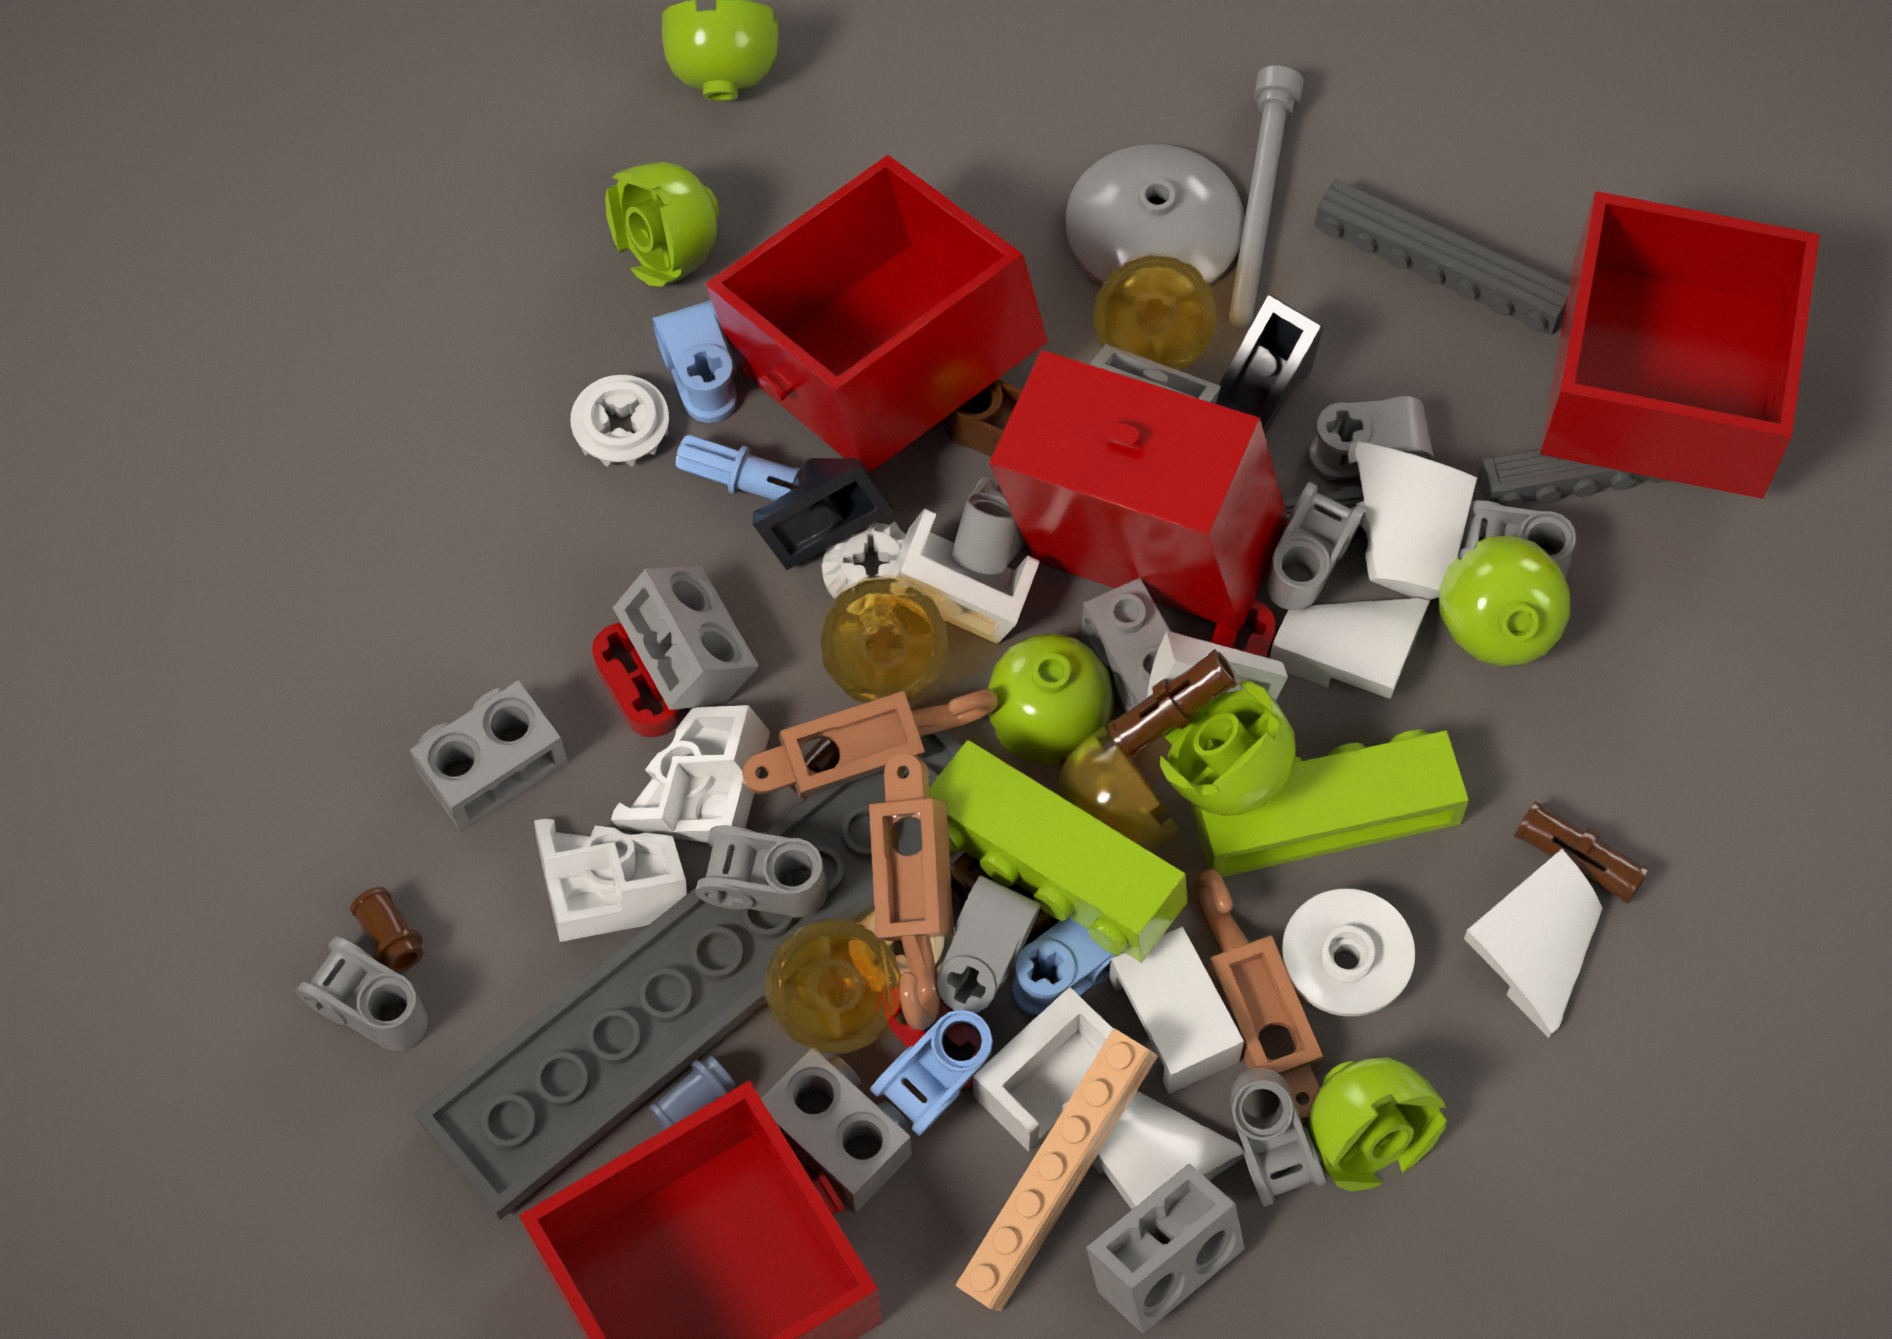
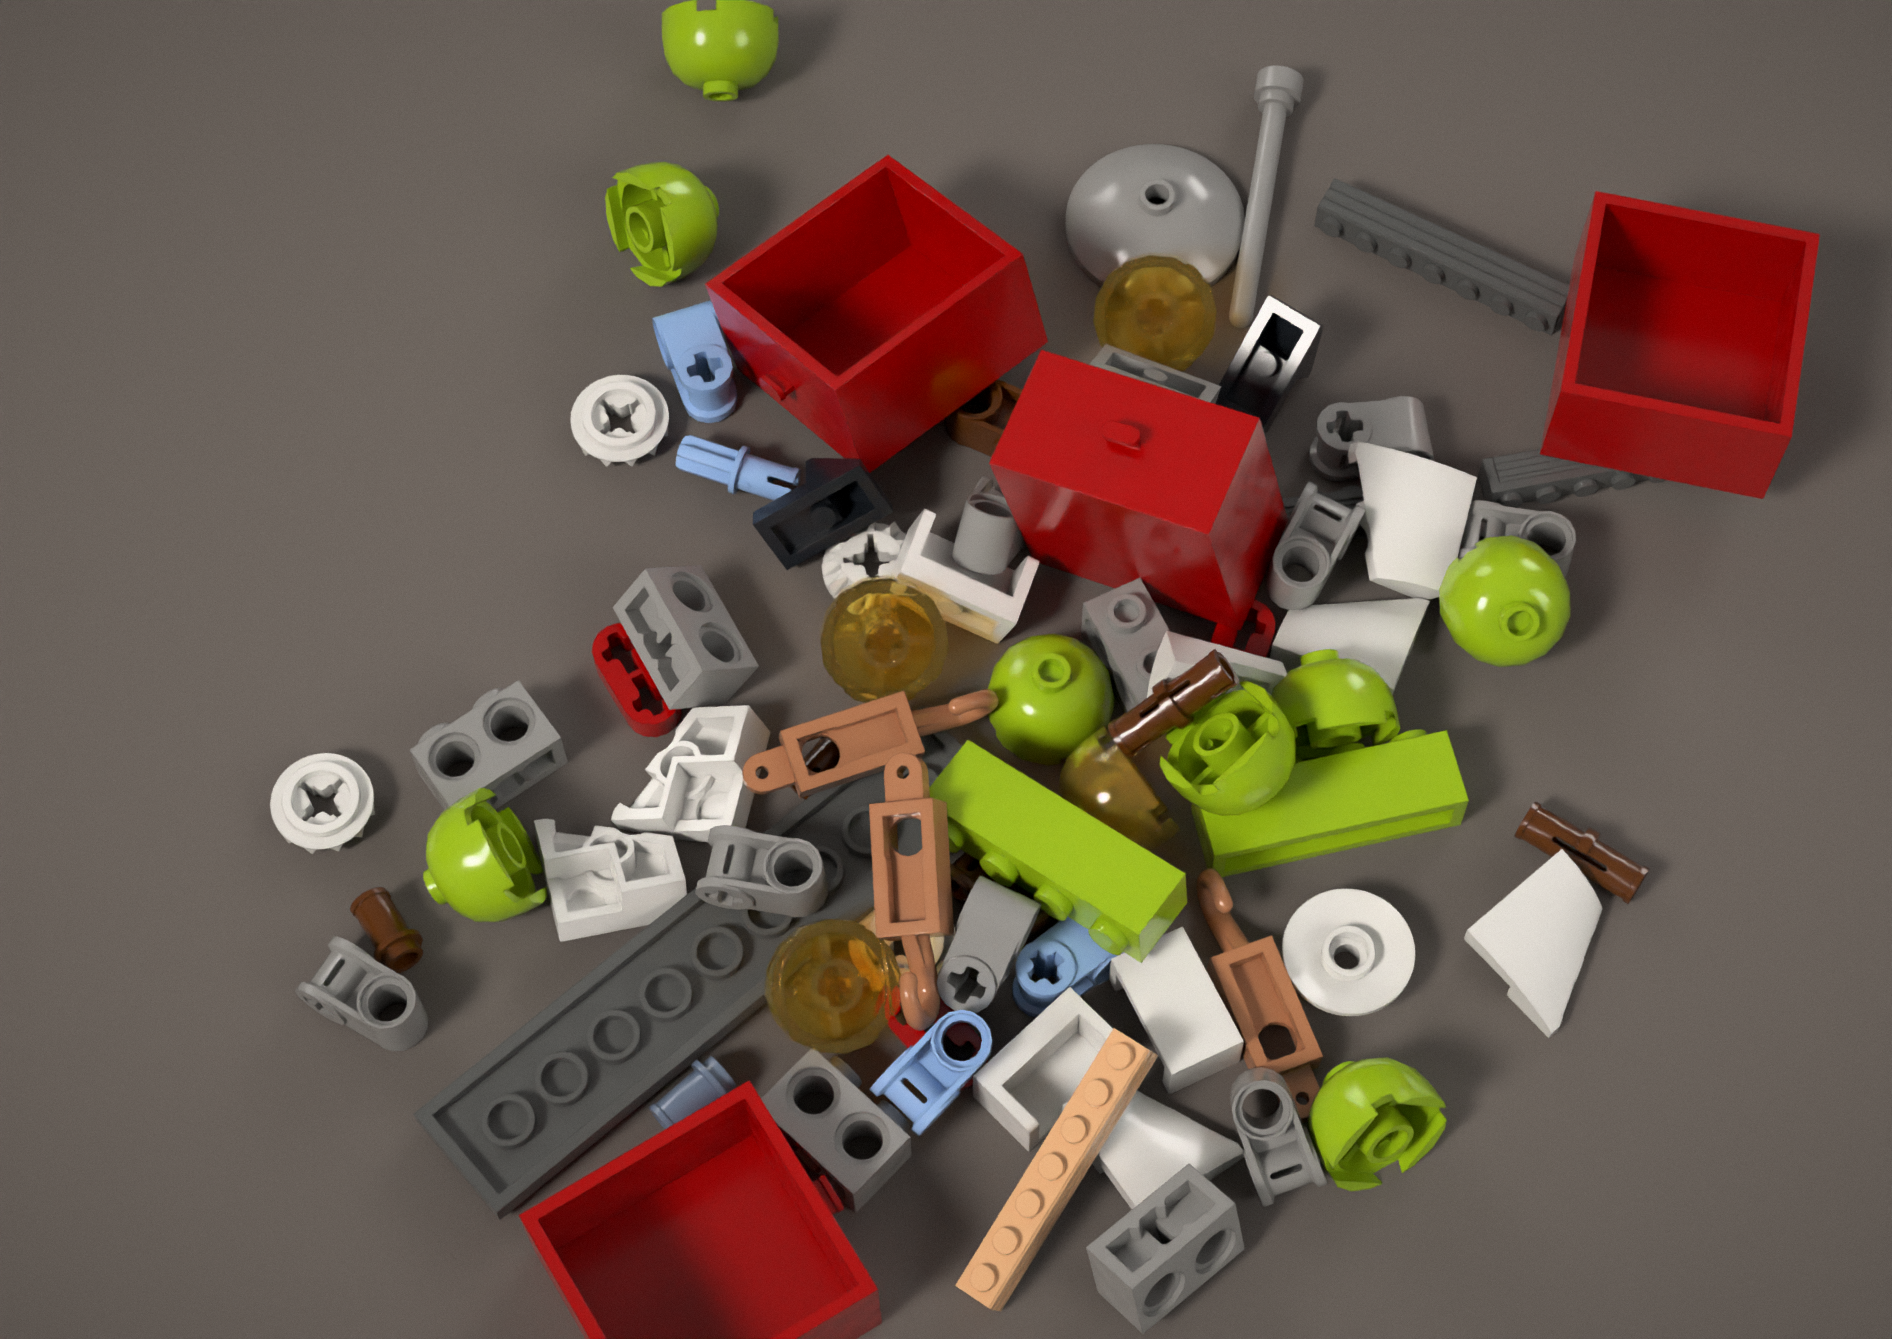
none -> white gear [270,753,375,854]
none -> lime cylinder [423,788,547,922]
none -> lime cylinder [1271,649,1400,761]

